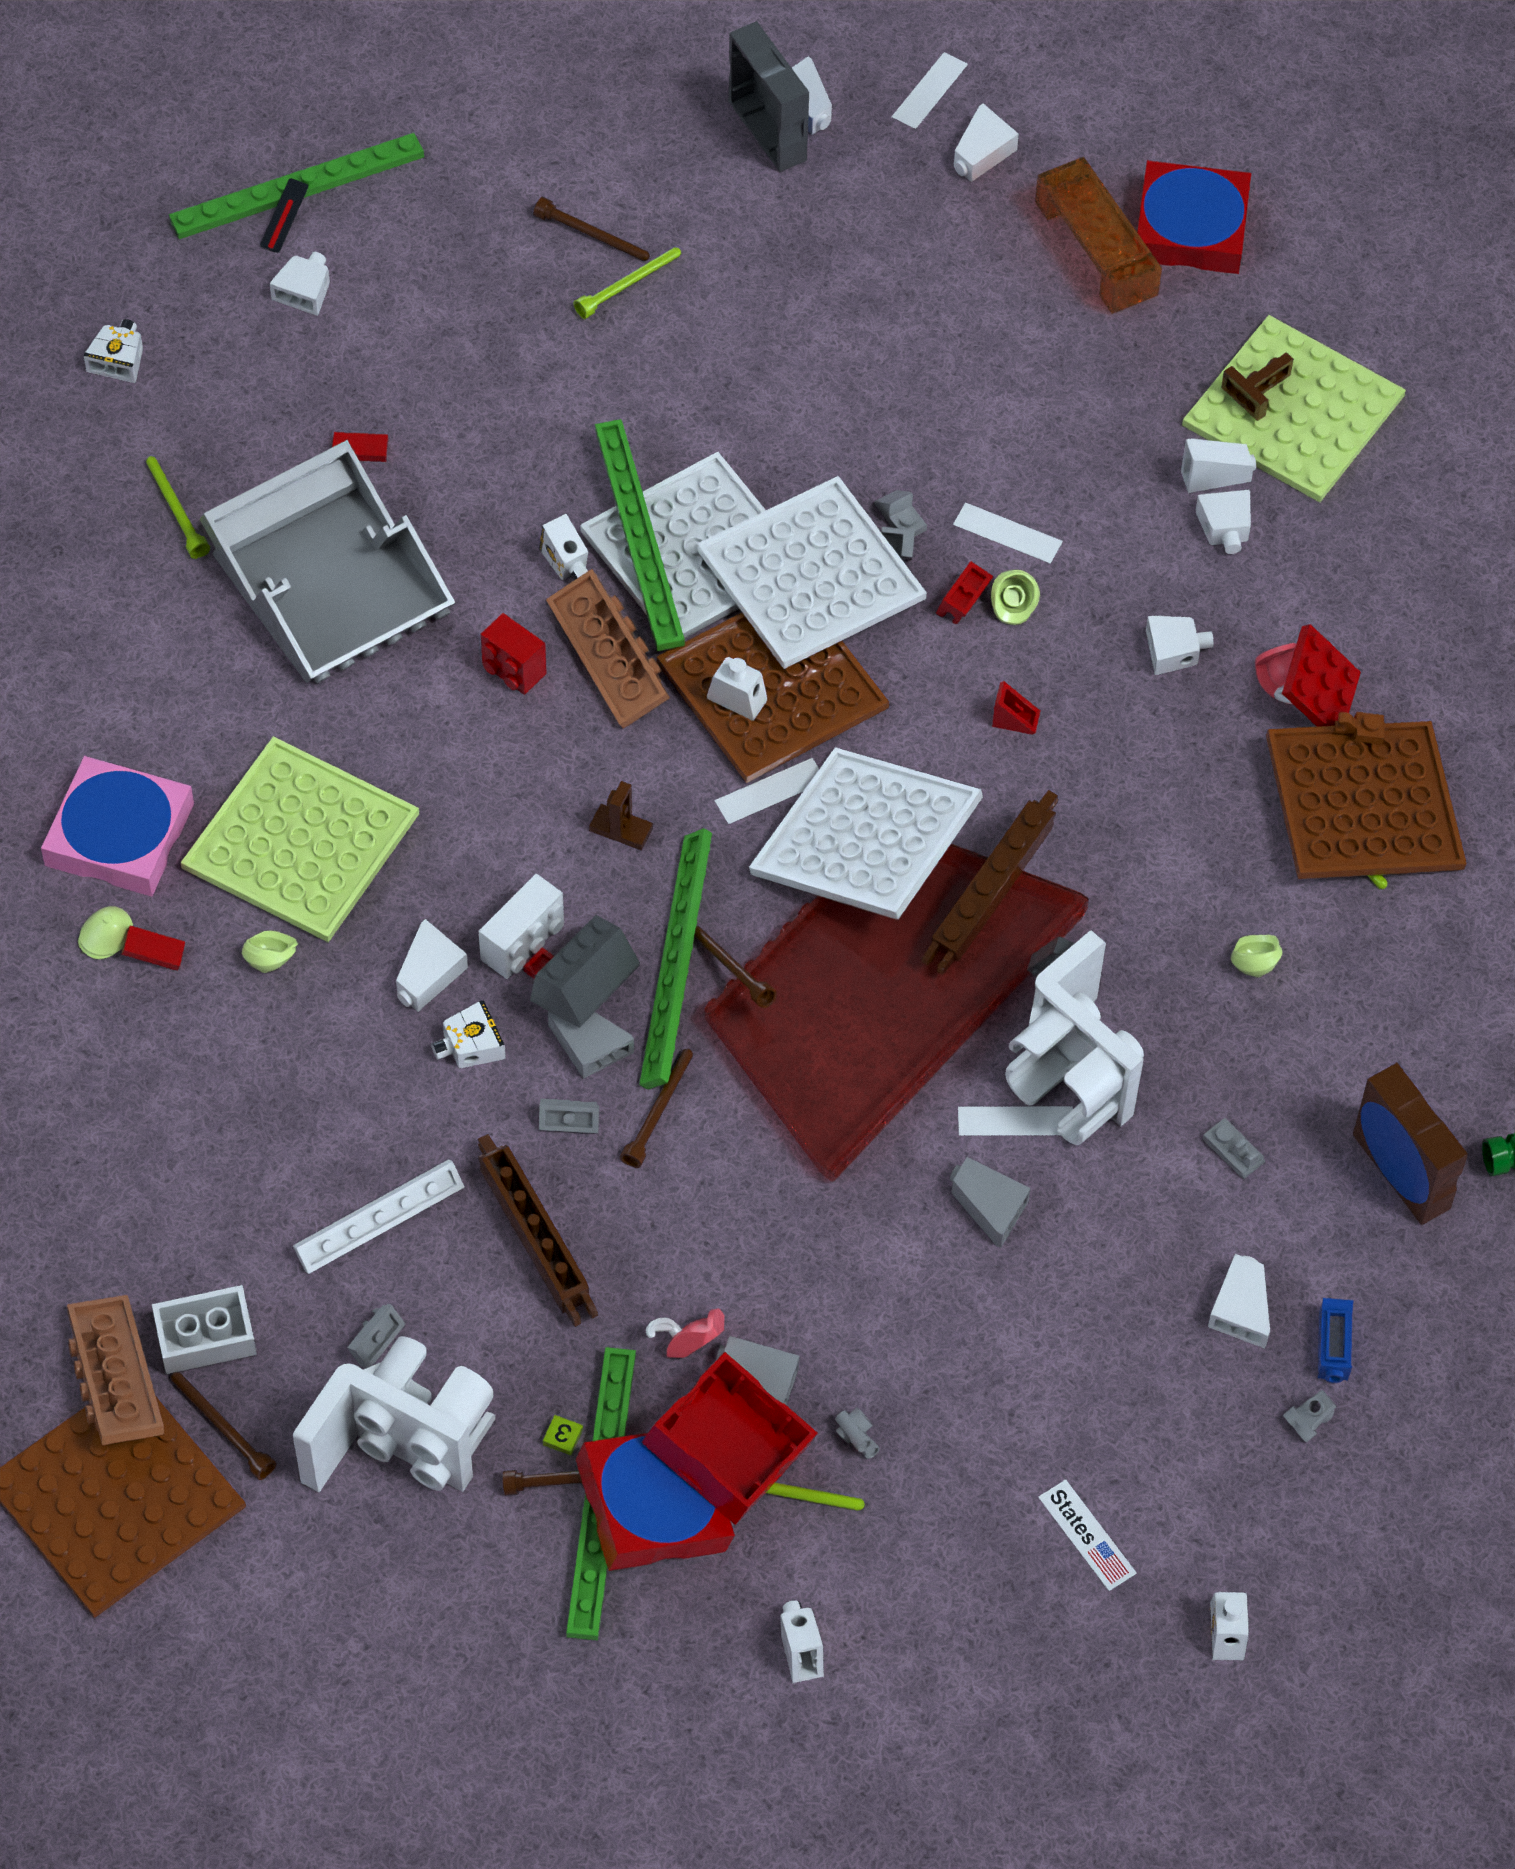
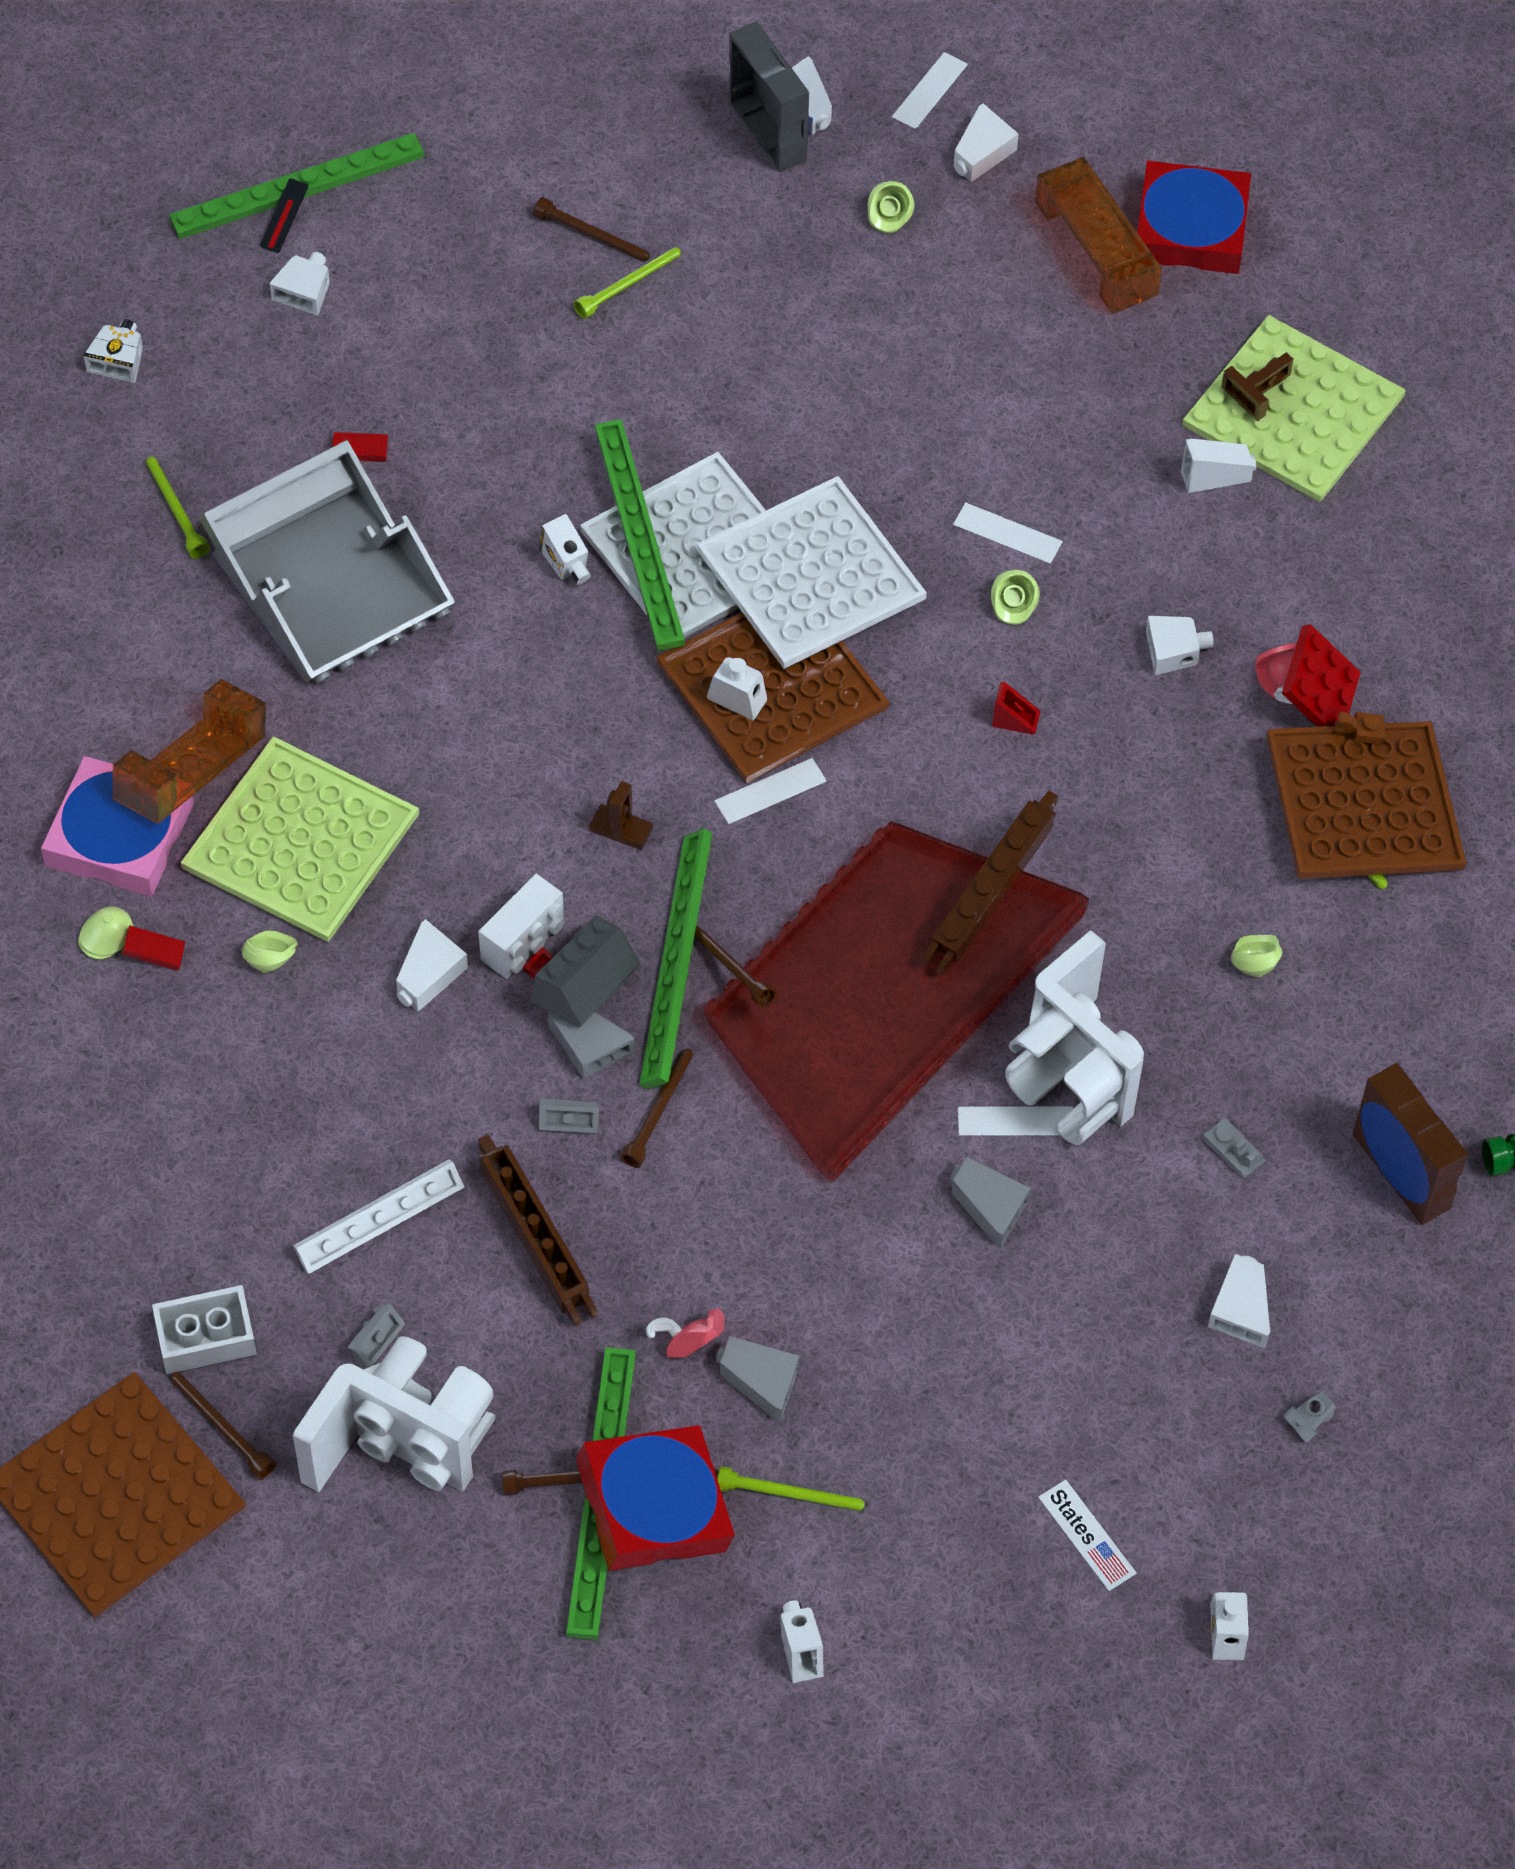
nougat plate [67,1295,164,1445] -> none
torso [431,1000,505,1068] -> none
red brick [480,613,547,695] -> none
lime tile [543,1415,583,1456] -> none
nougat plate [546,569,670,729] -> none
red tile [642,1352,818,1525] -> none
white plate [749,748,983,920] -> none
light grey plate [835,1407,880,1459] -> none
light grey slope [874,490,927,536] -> none
light grey panel [881,527,915,560] -> none
red hinge [936,561,994,624] -> none
dark grey piece [1027,936,1075,977] -> none
white torso [1196,490,1251,554] -> none
blue window [1318,1298,1354,1383] -> none
none -> clear orange plate [112,679,266,824]
none -> yellowish green hat [868,181,914,233]

